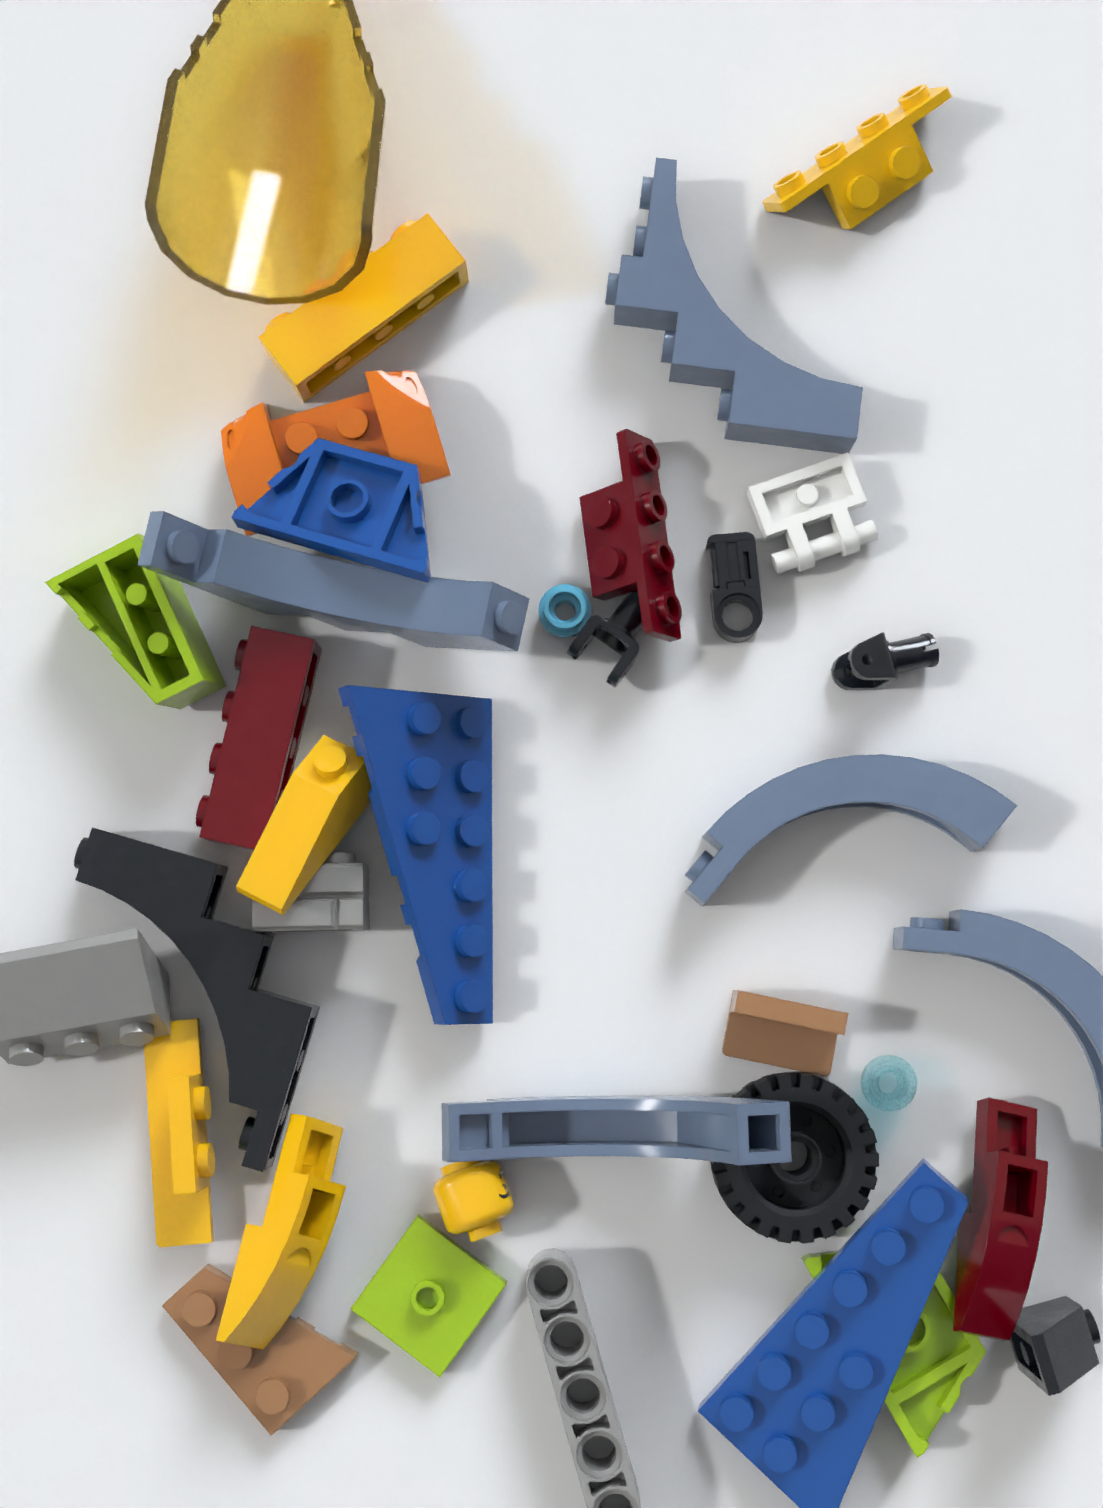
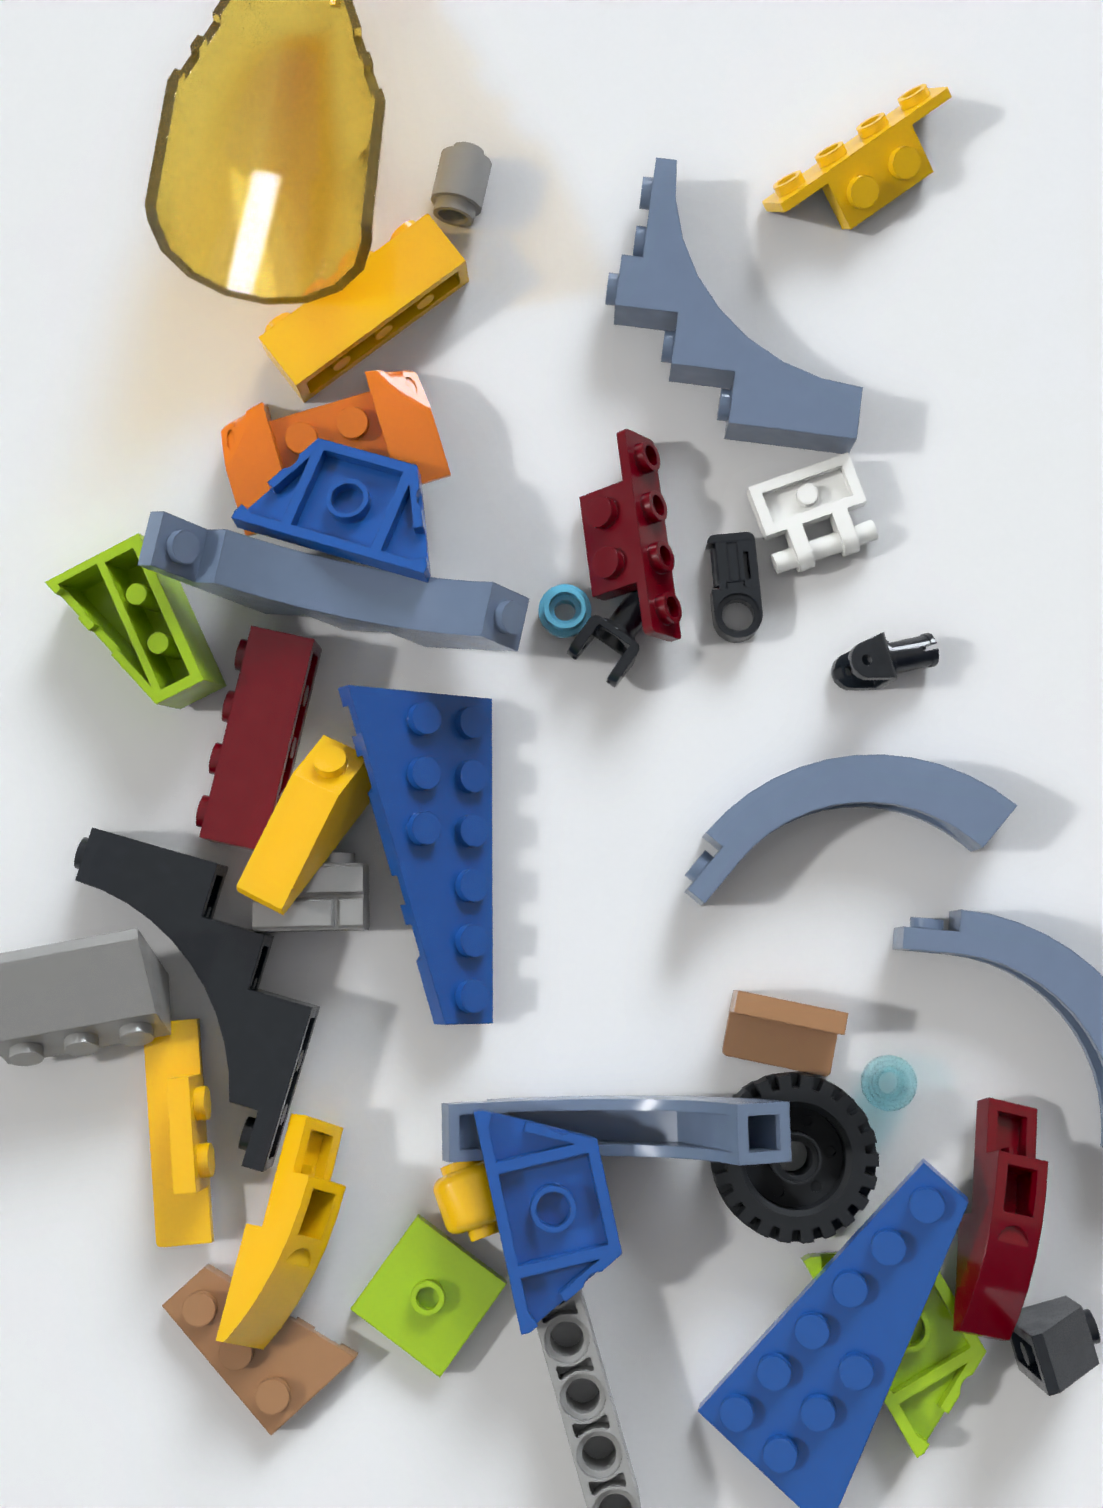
none -> light grey brick [431,142,492,227]
none -> blue wing [473,1109,622,1335]

